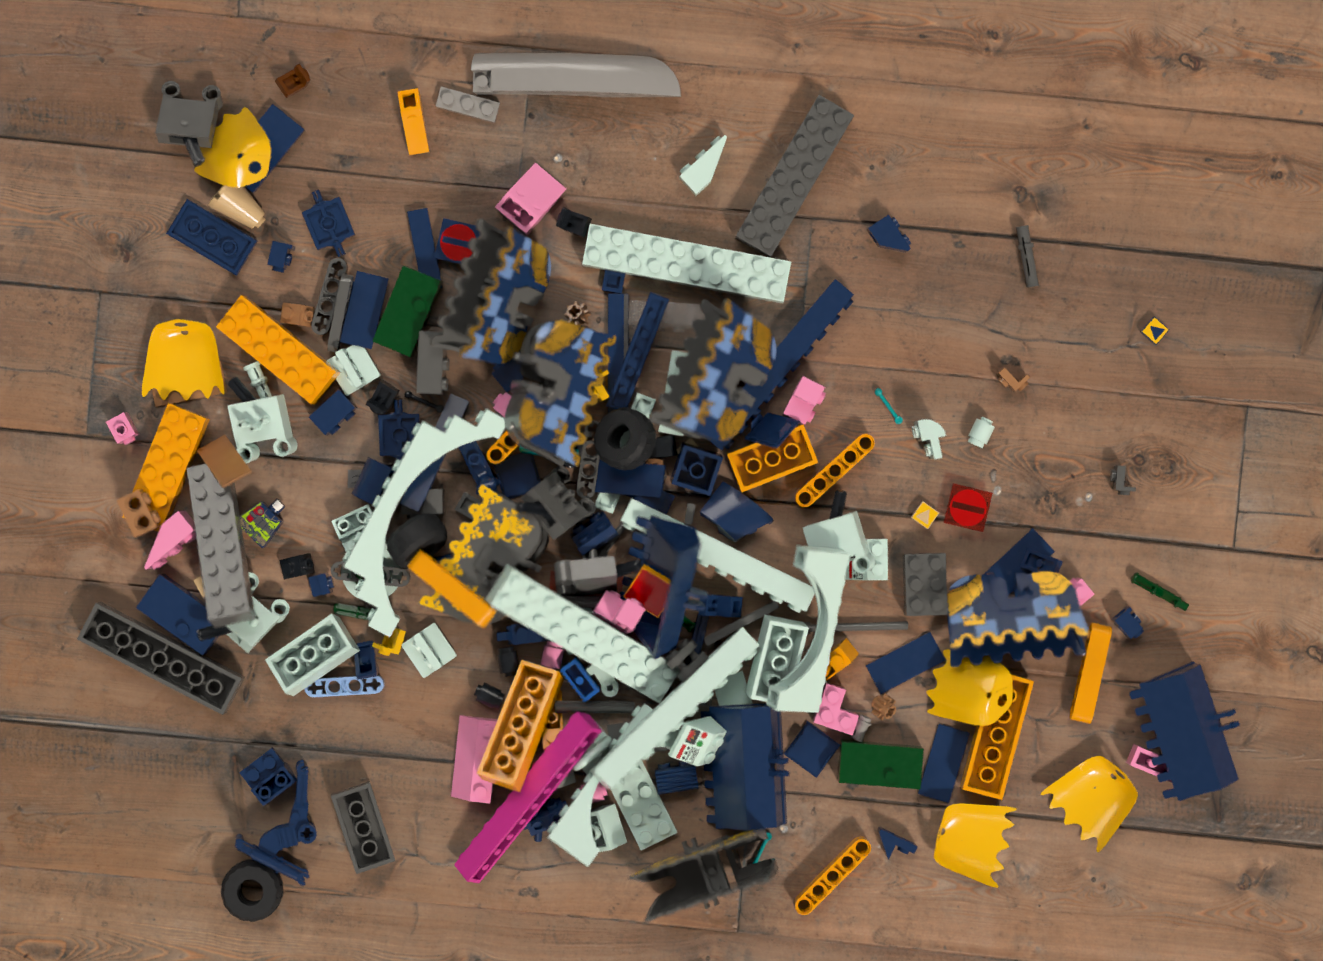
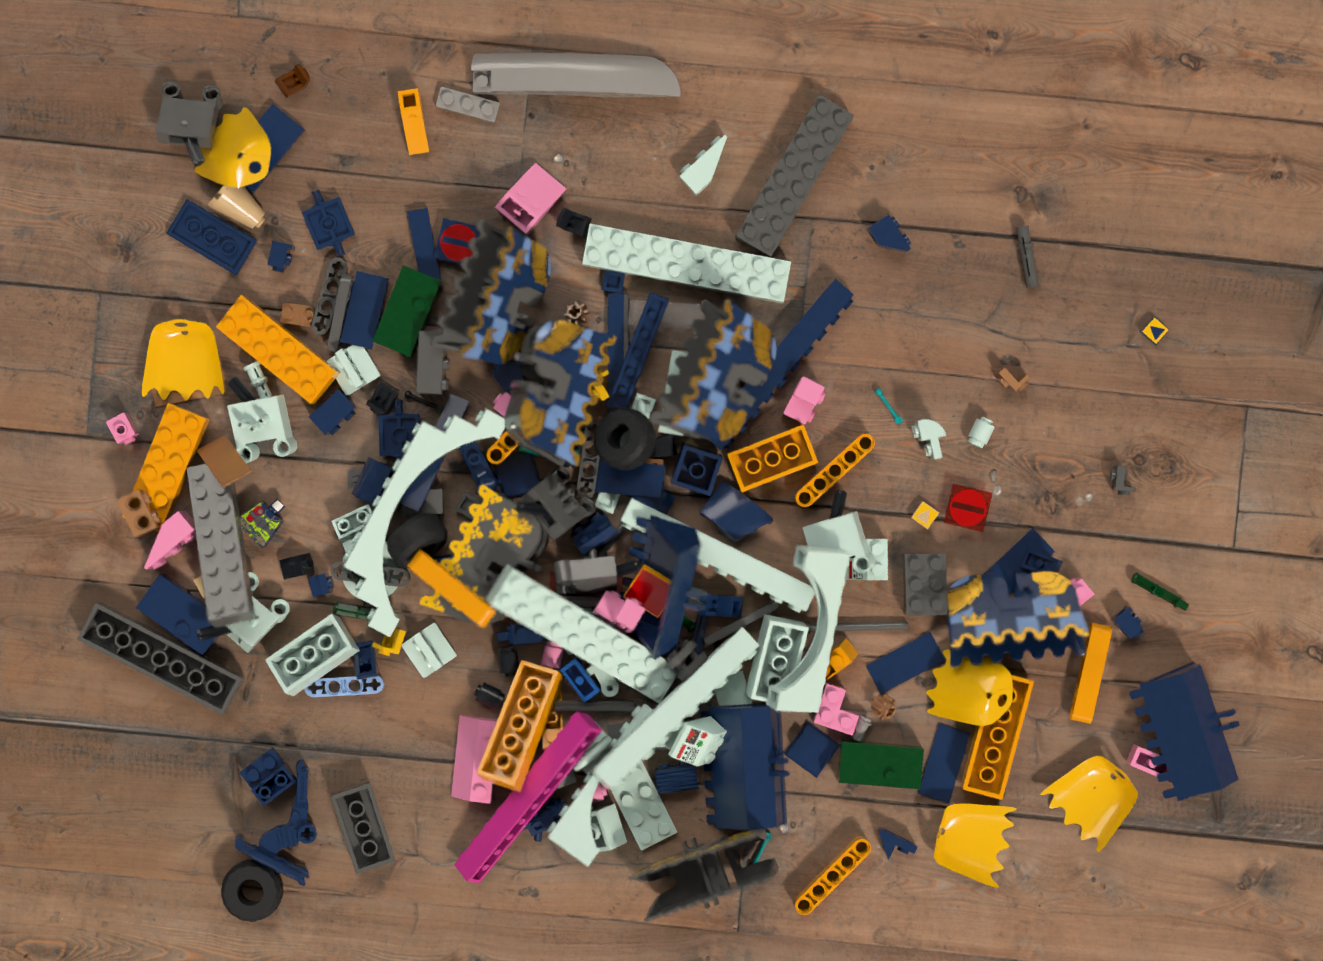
dark grey tile [684,503,695,524] -> none
dark blue piece [744,412,800,449] -> none

